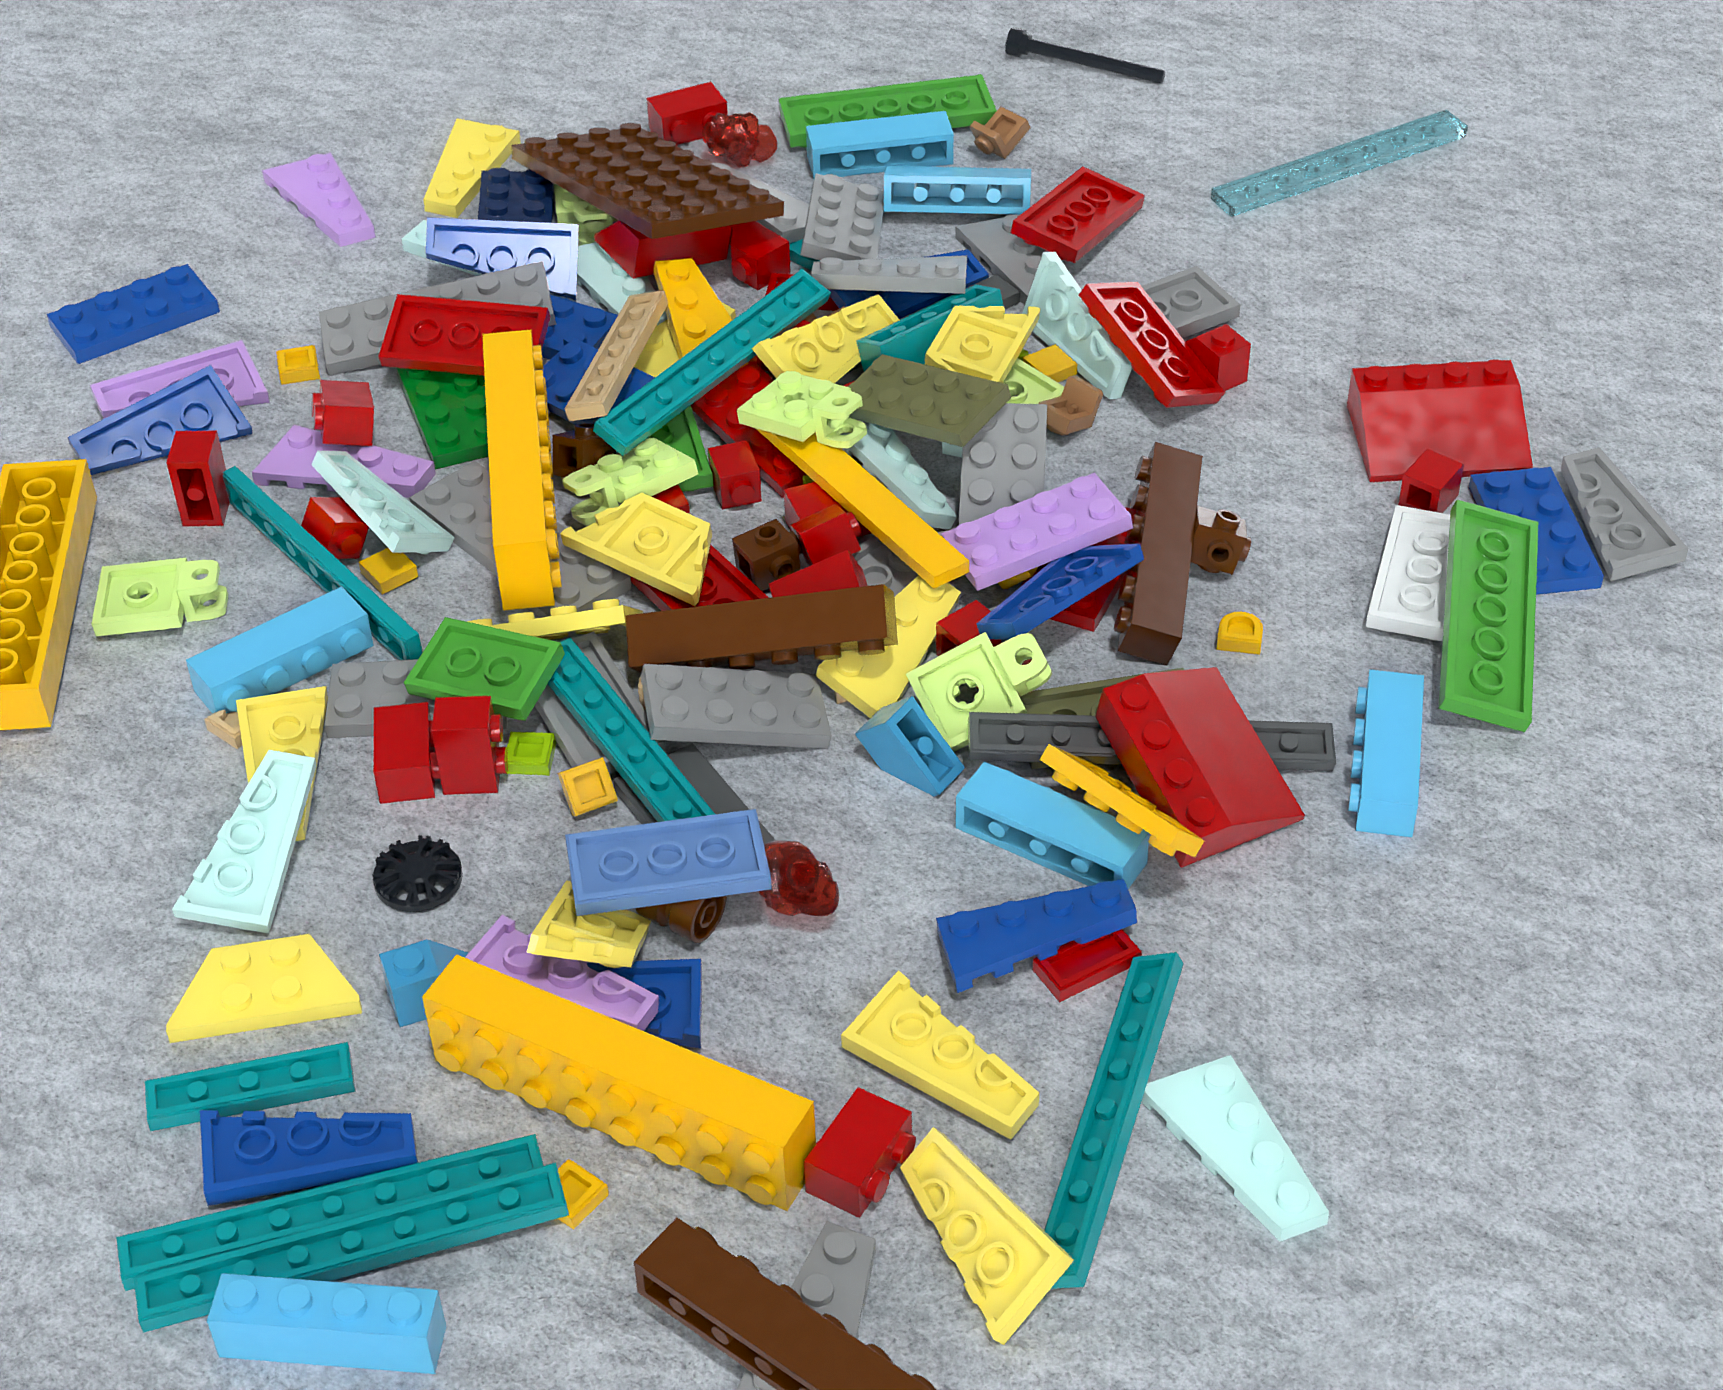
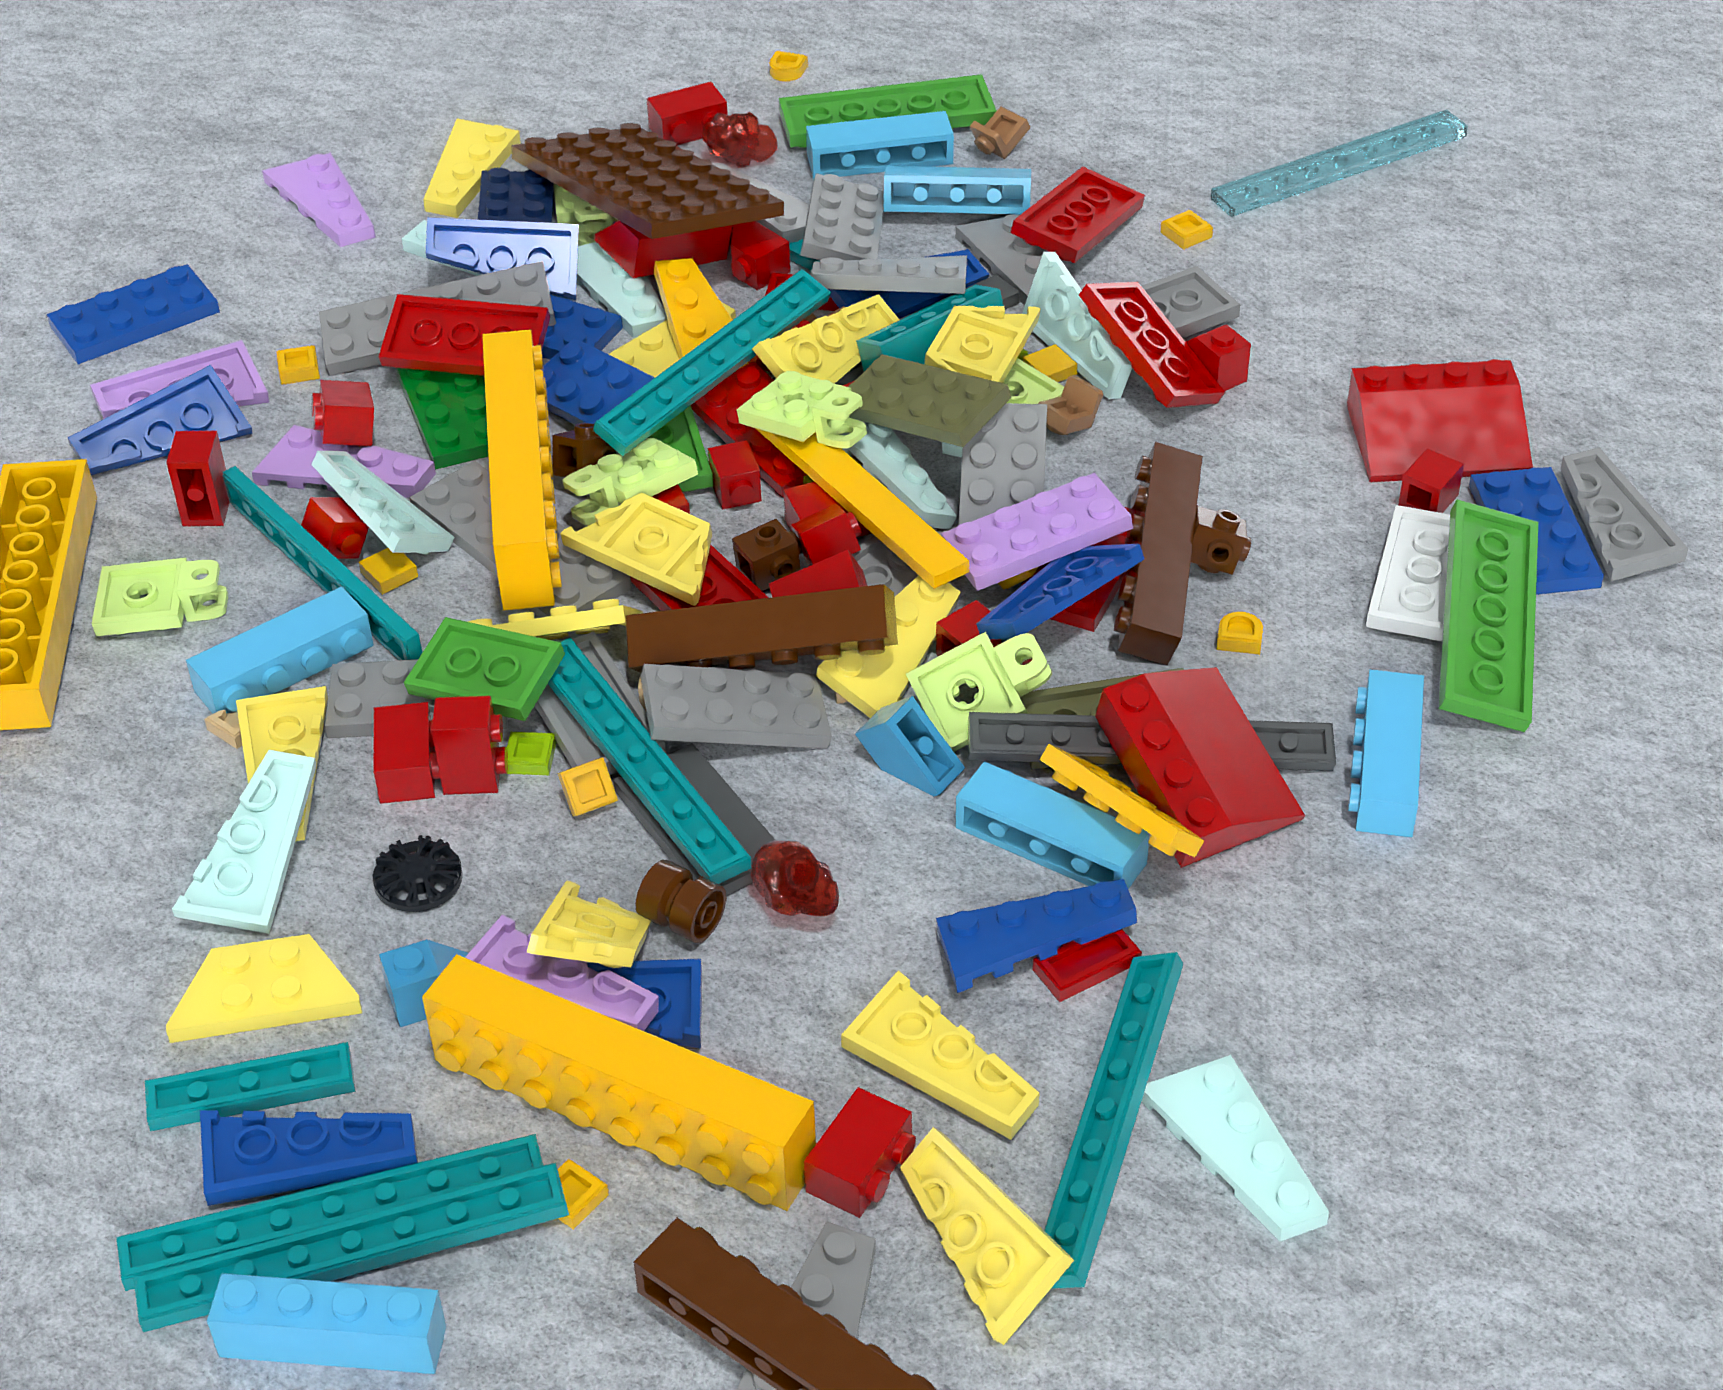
tan tile [565,290,668,421] -> none
medium blue tile [565,809,771,916] -> none
black piece [1005,27,1165,83] -> none
none -> yellow tile [769,51,808,81]
none -> yellow tile [1161,210,1213,250]

